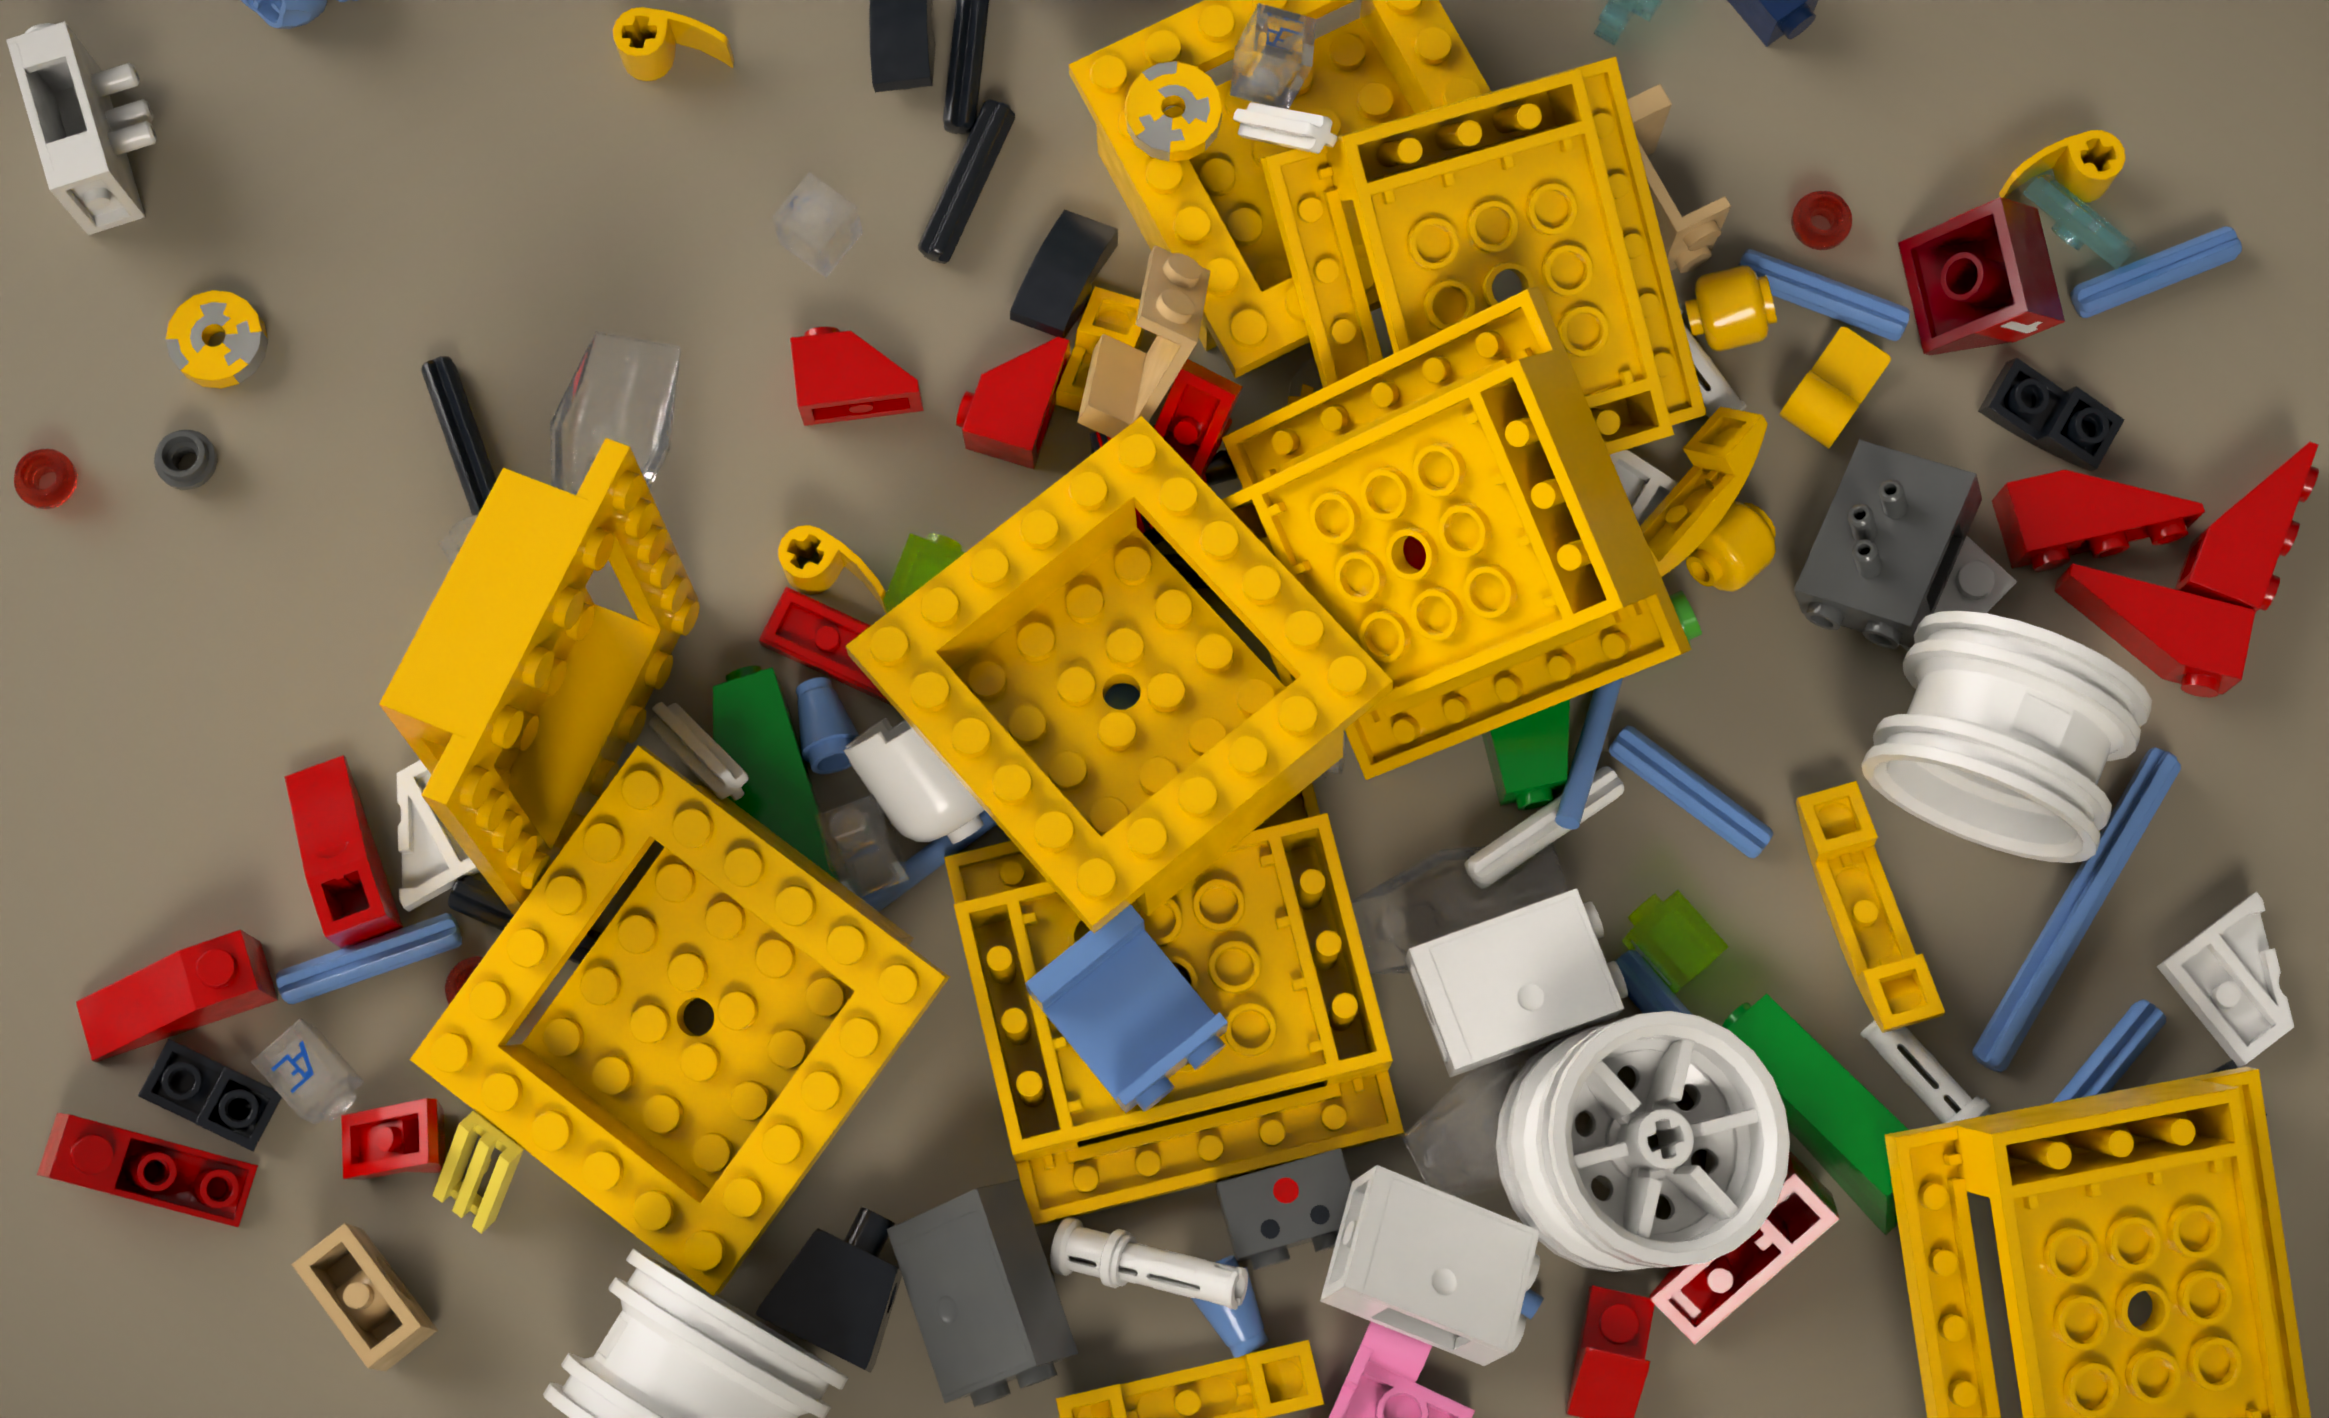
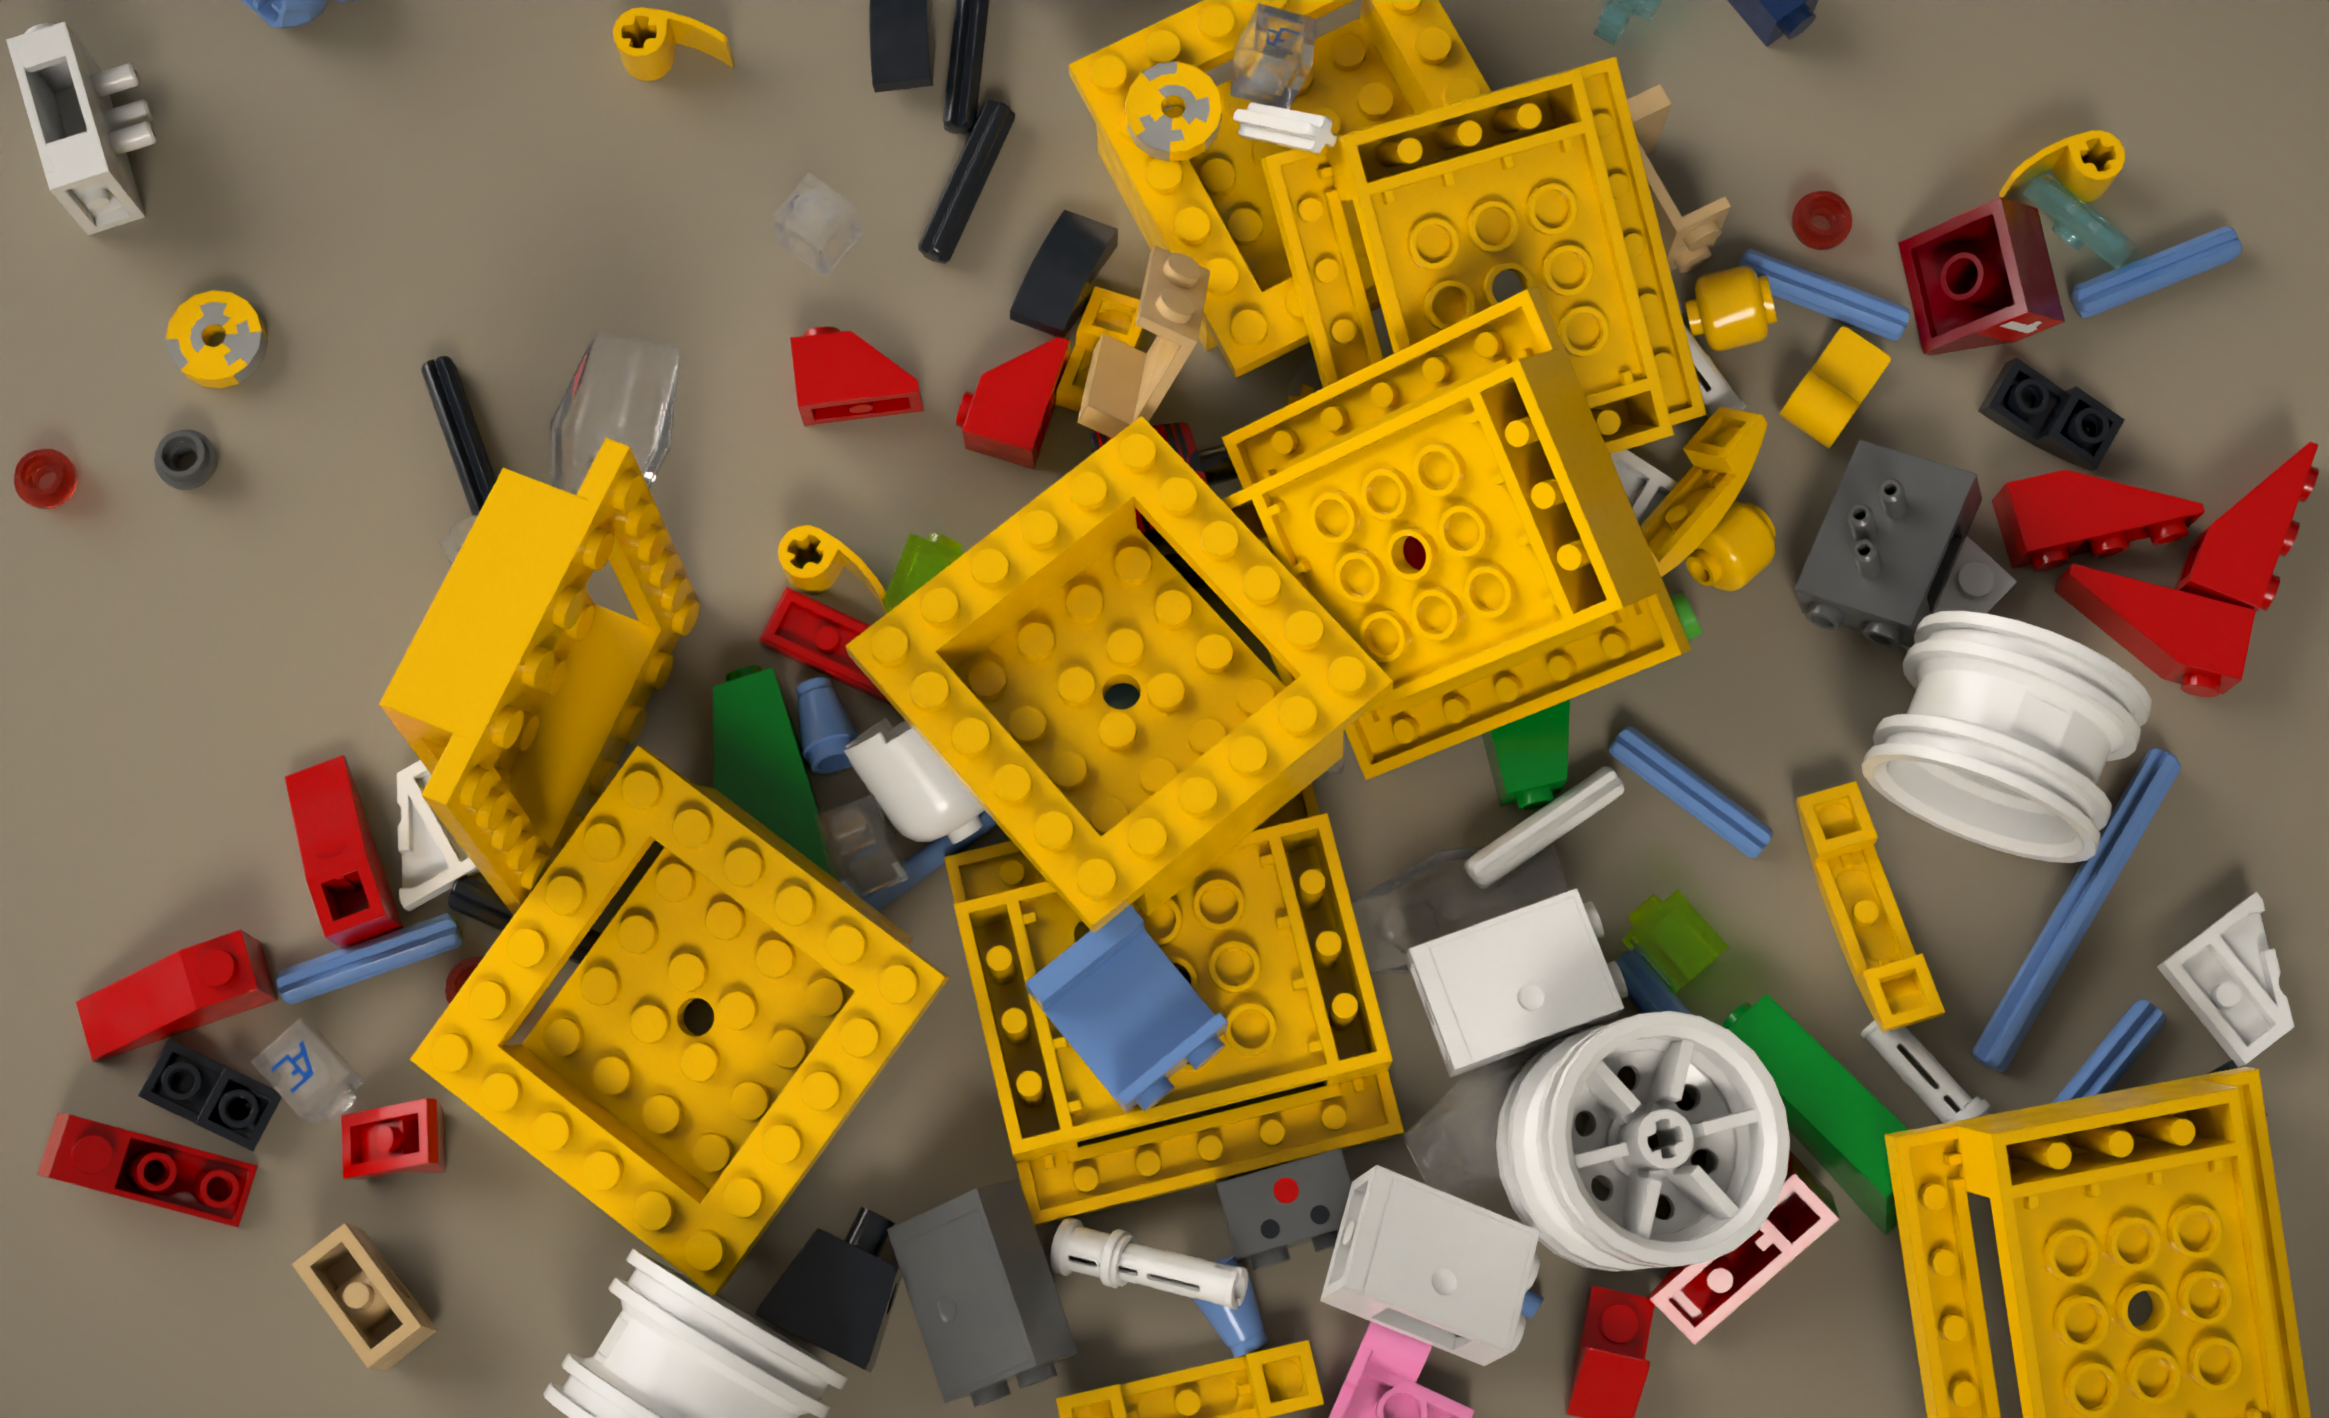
light yellow tile [432,1110,524,1234] -> none
white axle [648,702,749,800] -> none
red slope [1154,359,1243,479] -> none
medium blue bar [1555,678,1623,830] -> none

